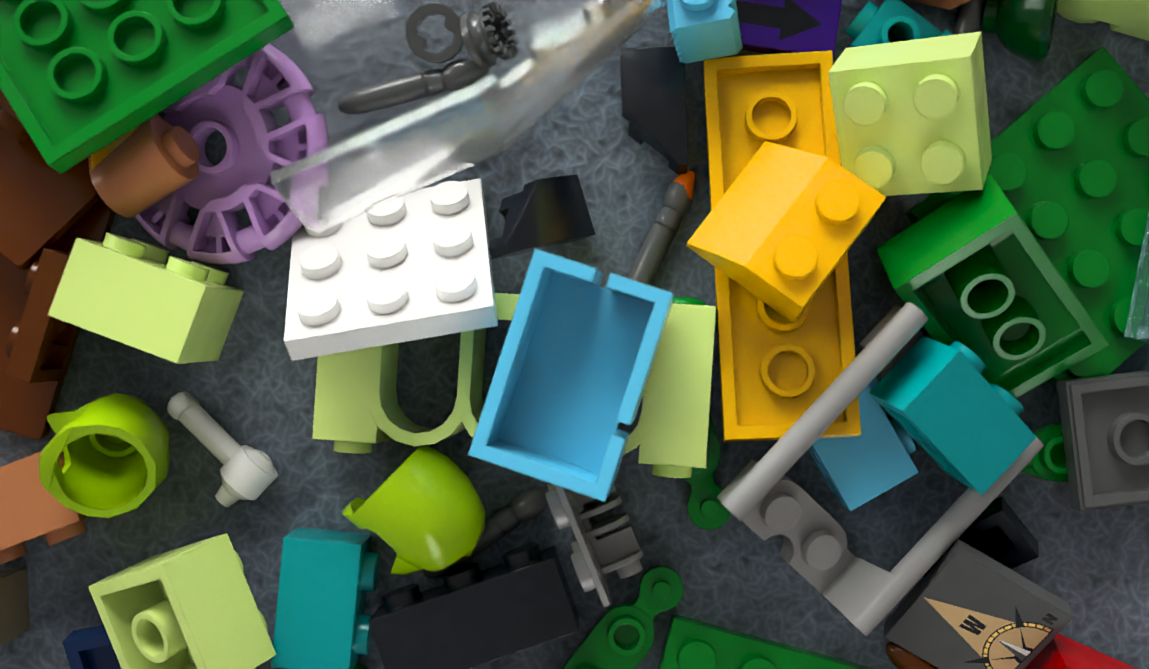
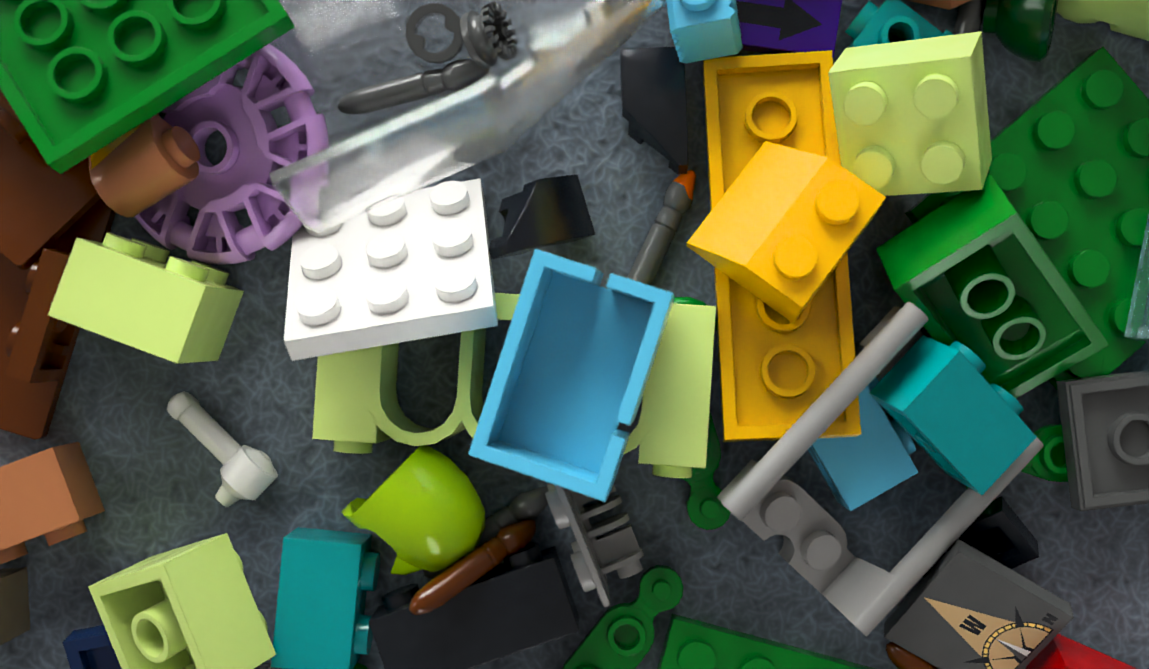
lime piece [39,393,170,518] -> none
none -> reddish brown piece [409,519,536,615]

